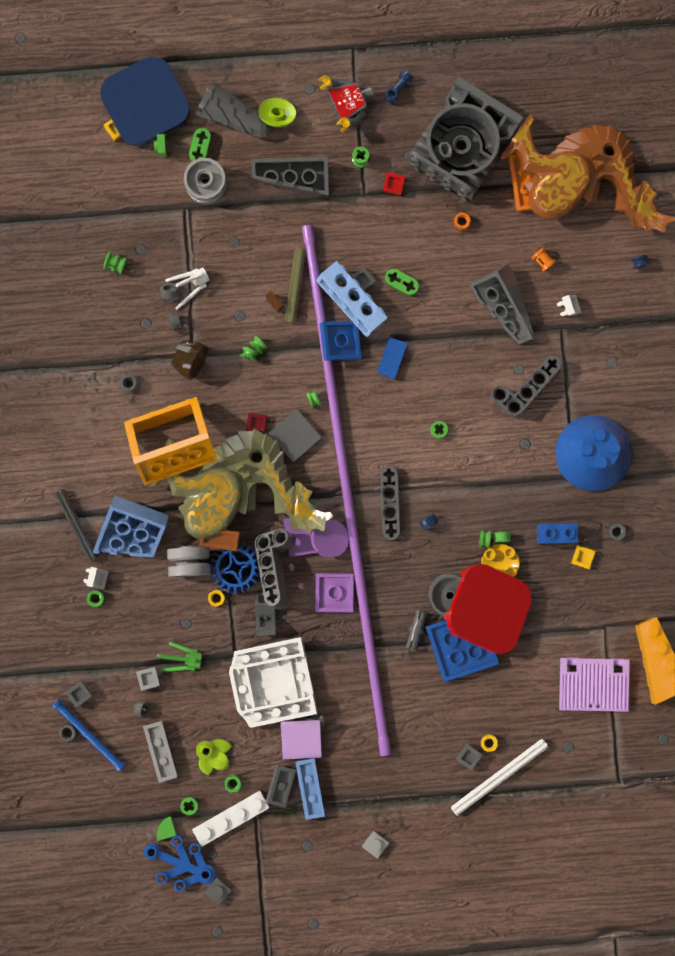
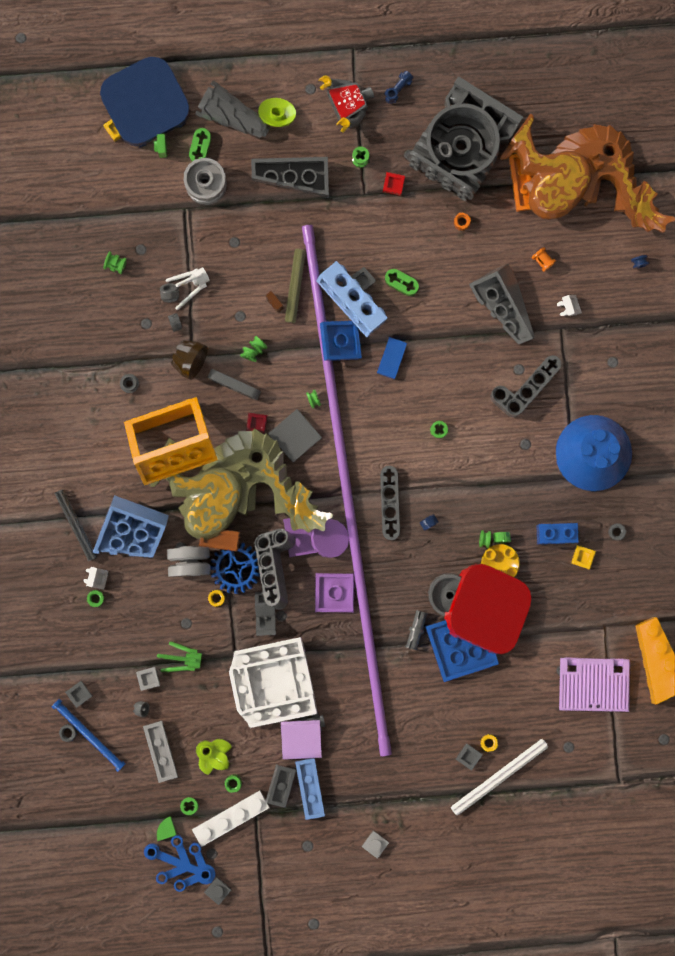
none -> dark grey beam [207,369,261,401]

